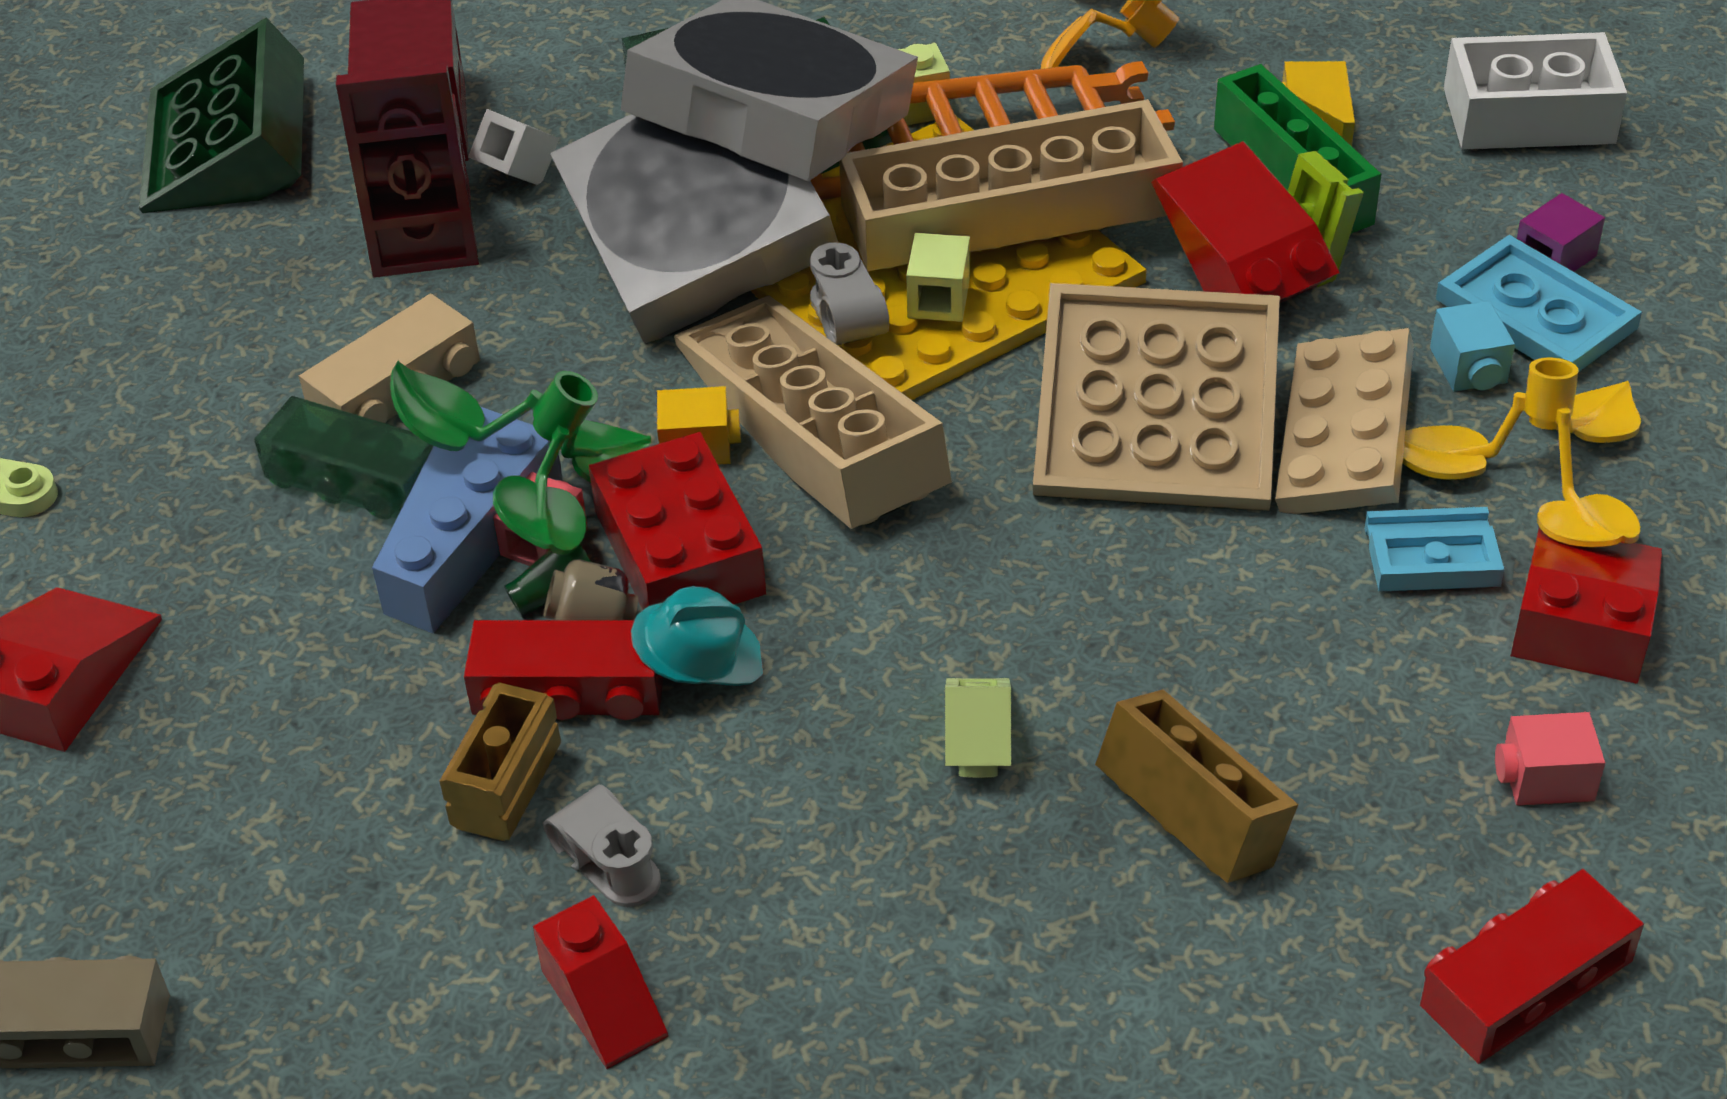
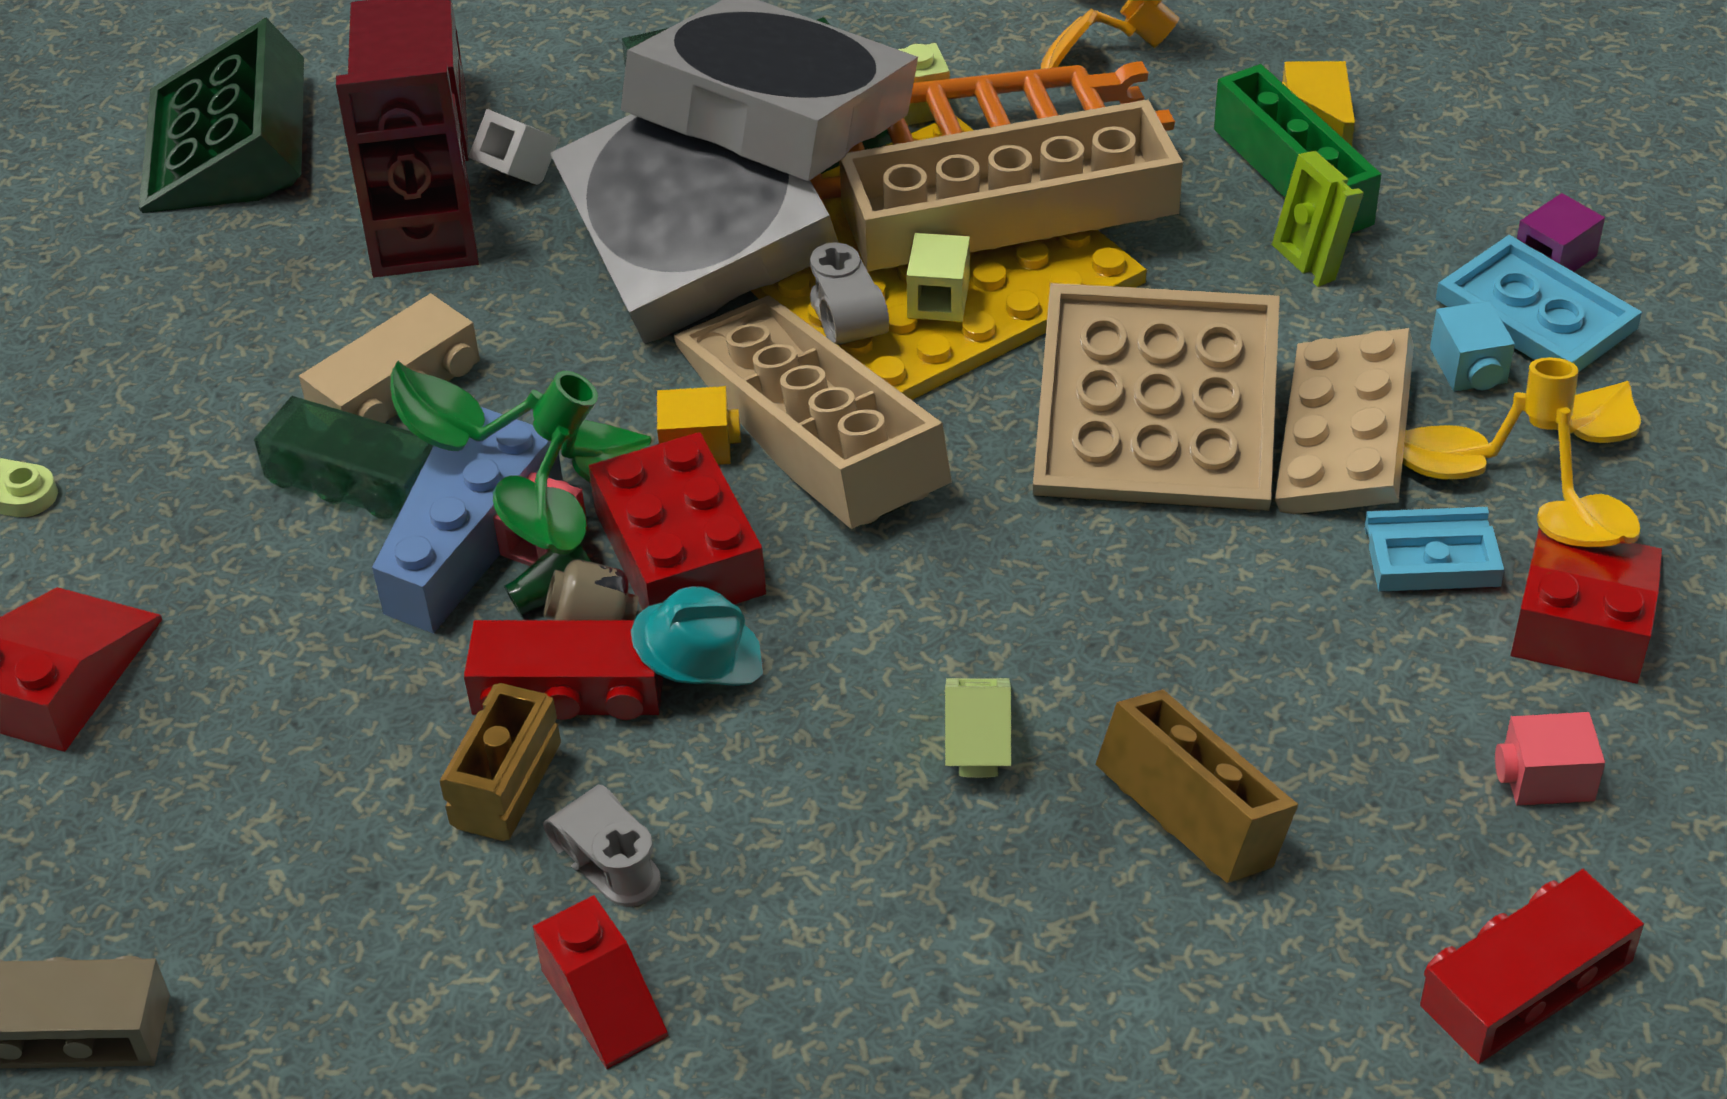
red slope [1151,141,1340,304] -> none
white brick [1444,32,1627,149] -> none

